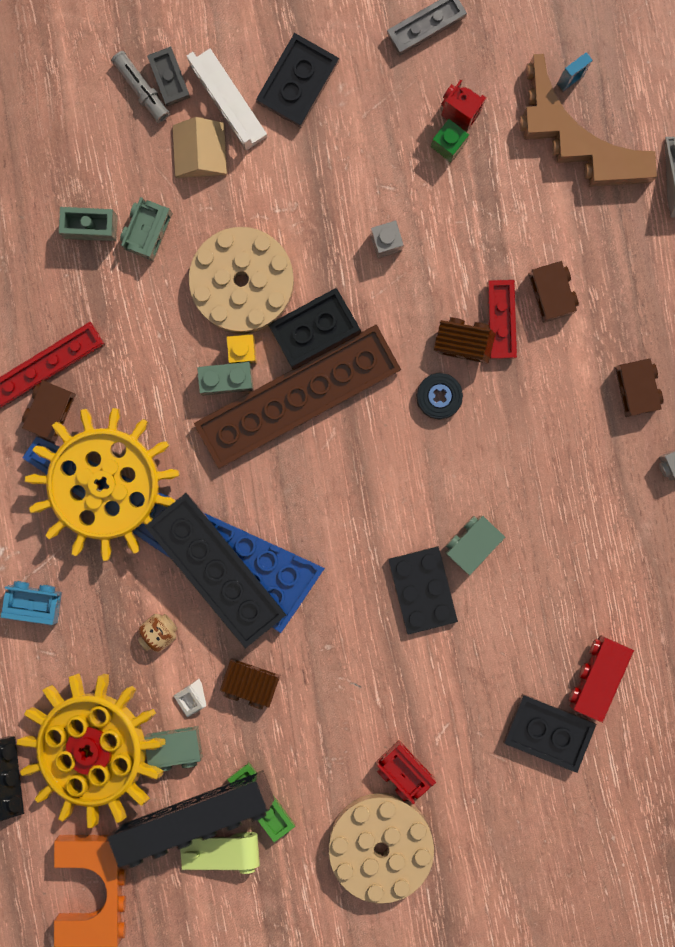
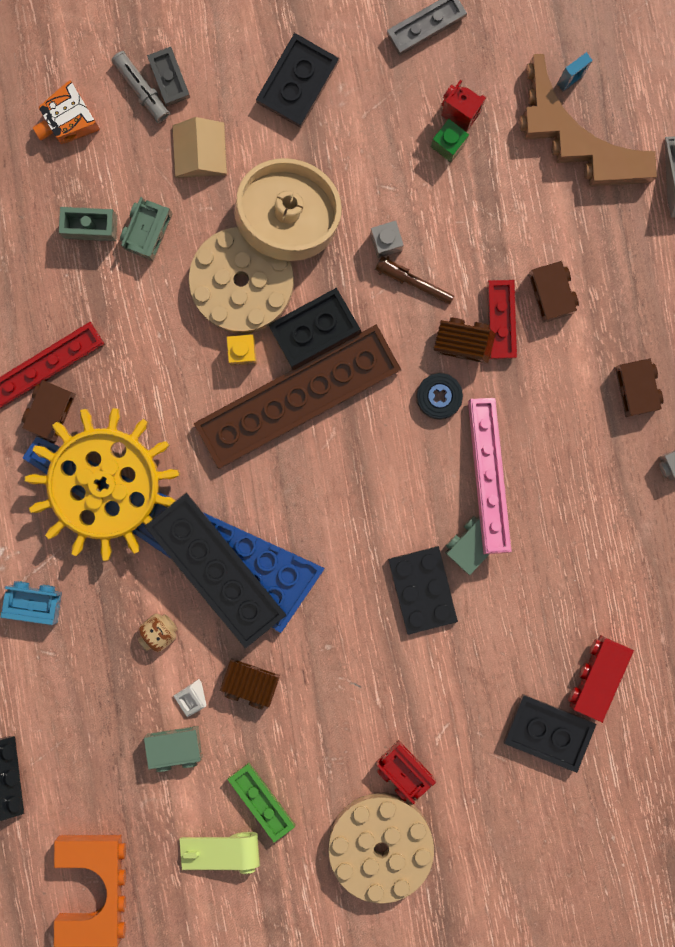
yellow gear [17,673,166,828] -> none
black brick [107,770,275,868] -> none
white fence [187,49,268,151] -> none
sand green brick [197,362,254,396] -> none
none -> torso [32,80,100,144]
none -> tan piece [234,158,342,261]
none -> reddish brown pin [375,256,454,305]
none -> bright pink tile [468,398,512,554]

